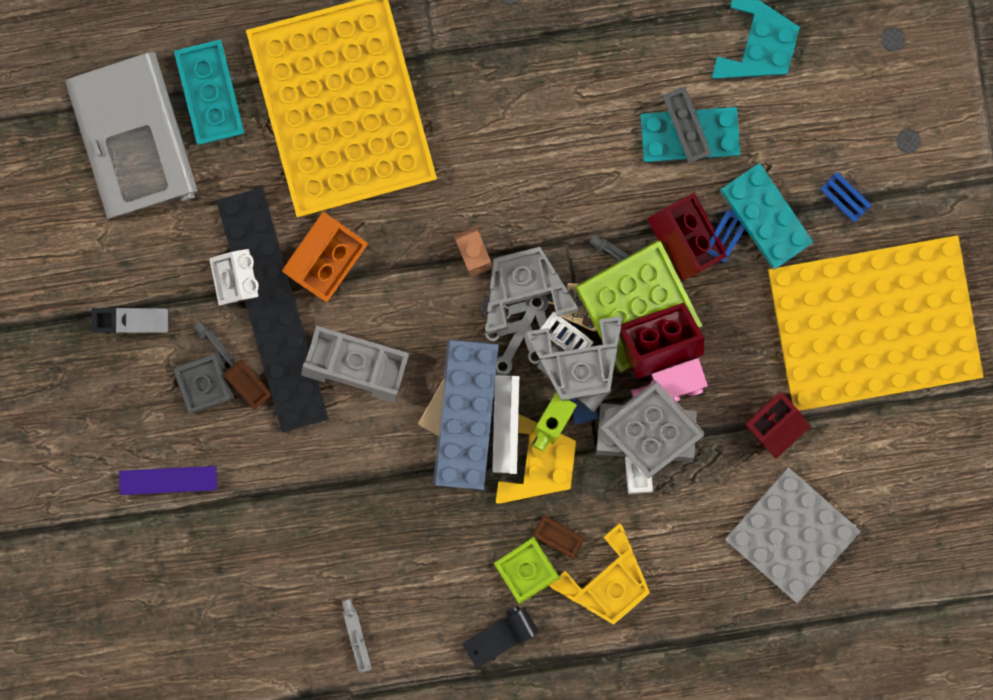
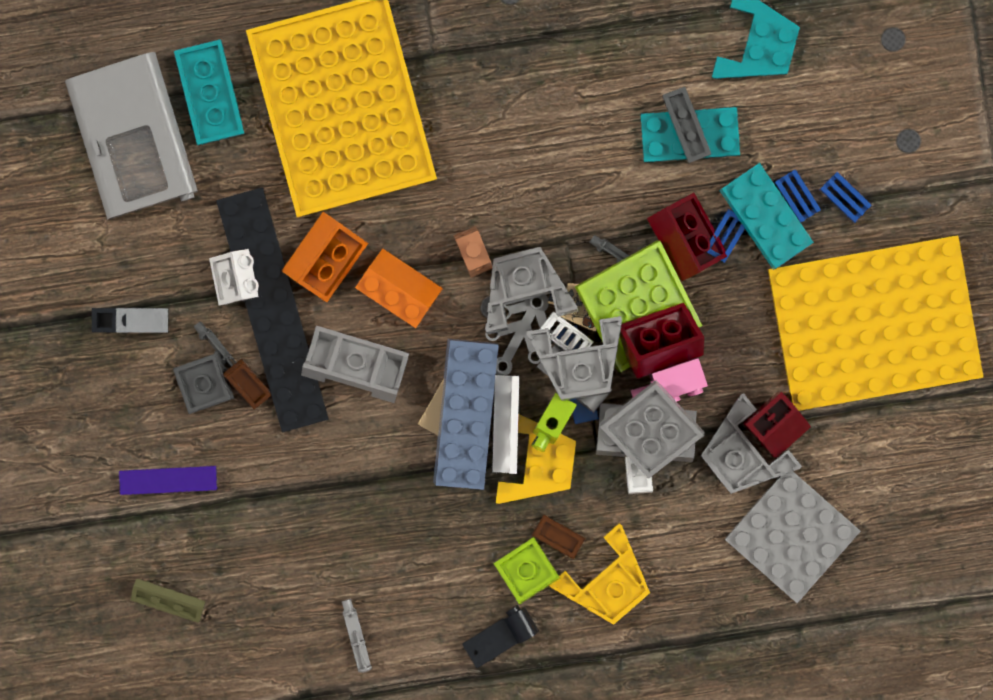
none -> olive plate [130,579,206,623]
none -> orange slope [355,249,443,328]
none -> light grey wing [700,393,802,494]
none -> blue tile [774,169,821,223]

